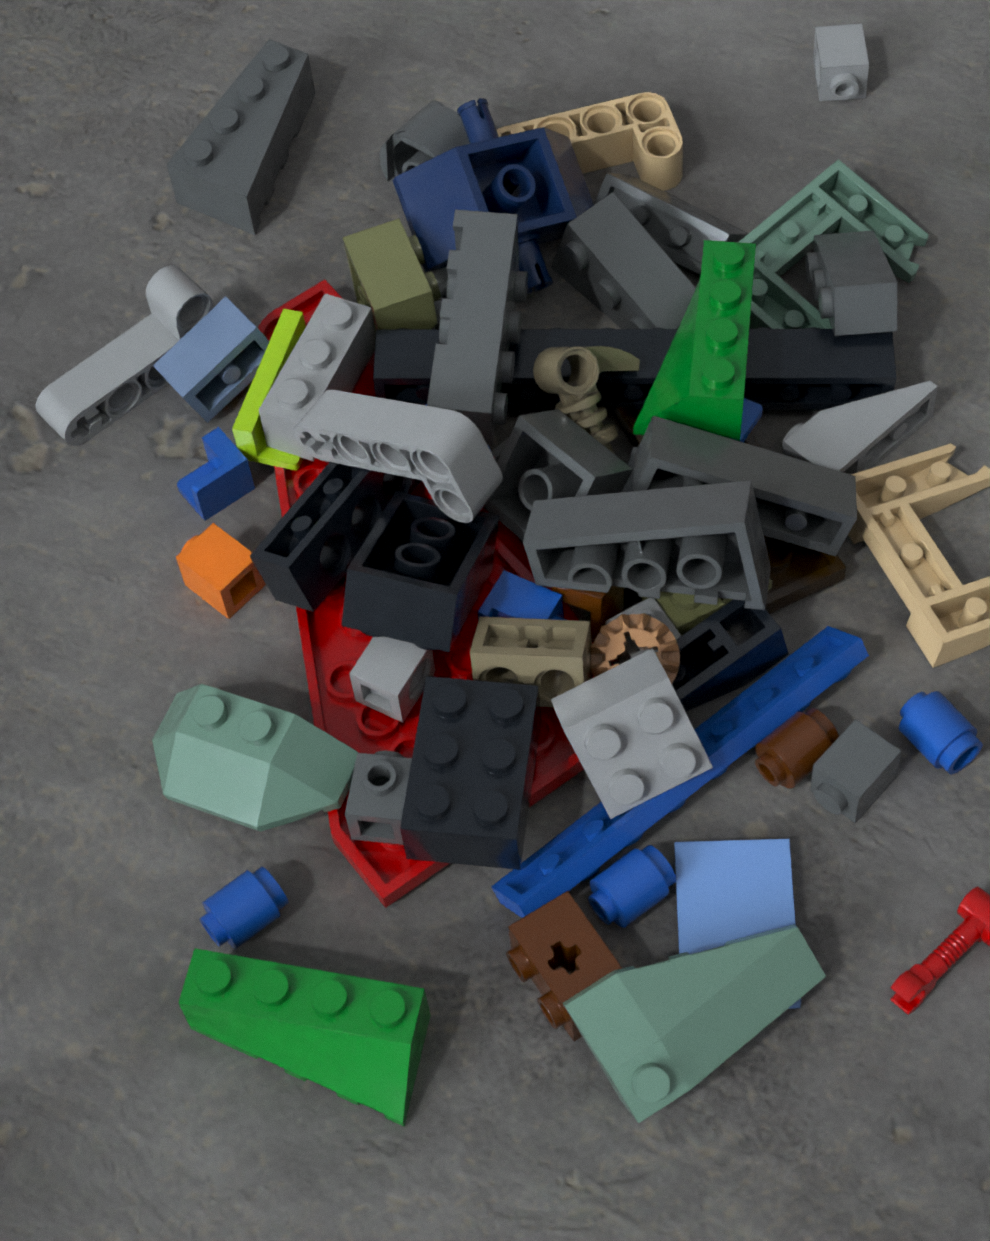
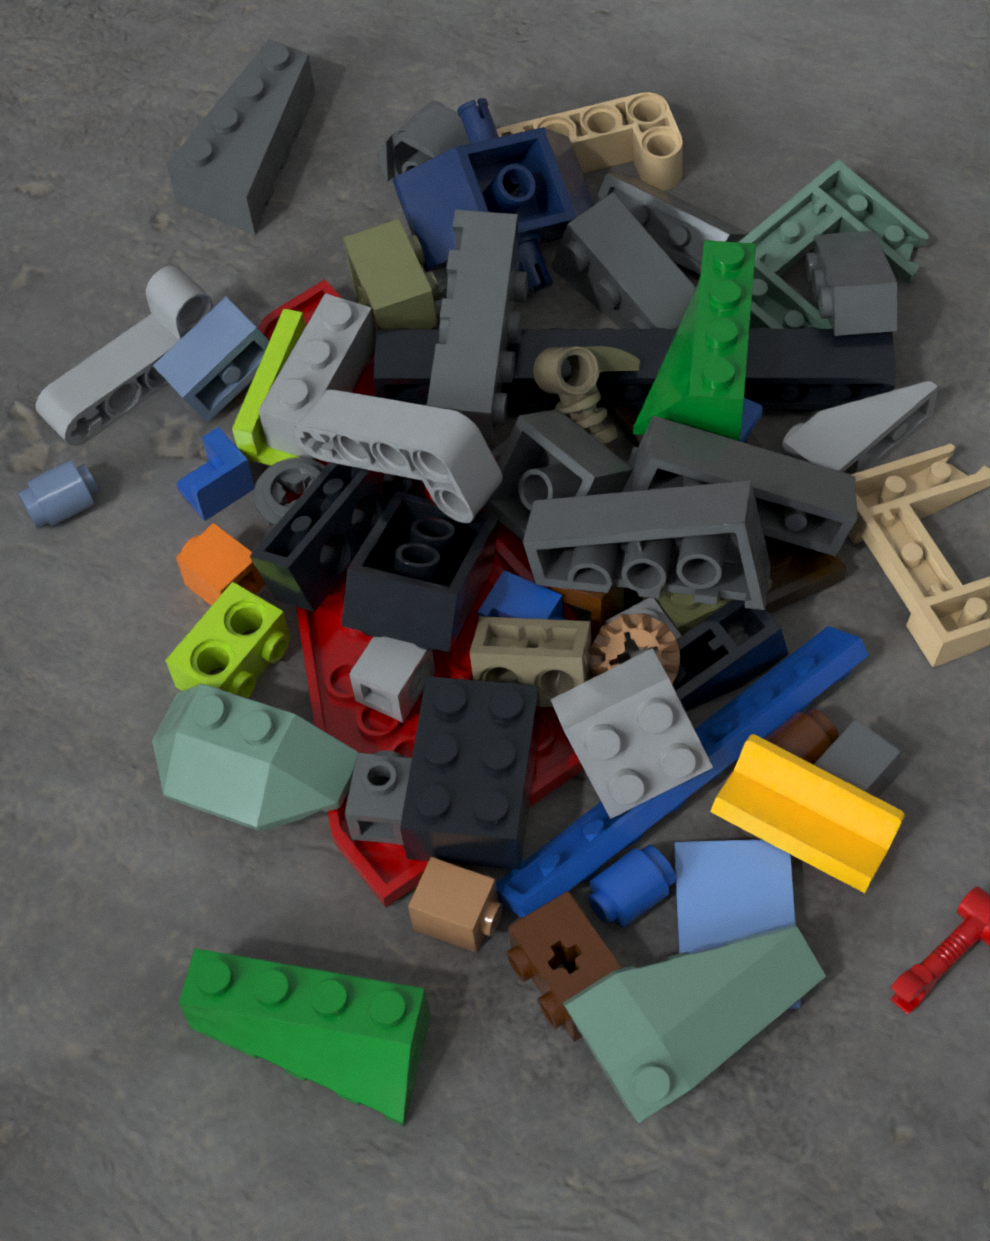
blue brick [199,866,289,949] -> none
light grey brick [813,23,869,101] -> none
blue brick [898,691,983,775] -> none
none -> sand blue brick [17,459,99,529]
none -> lime brick [166,582,291,698]
none -> dark grey gear [253,458,326,526]
none -> medium nougat brick [408,857,503,953]
none -> yellow panel [710,734,905,894]

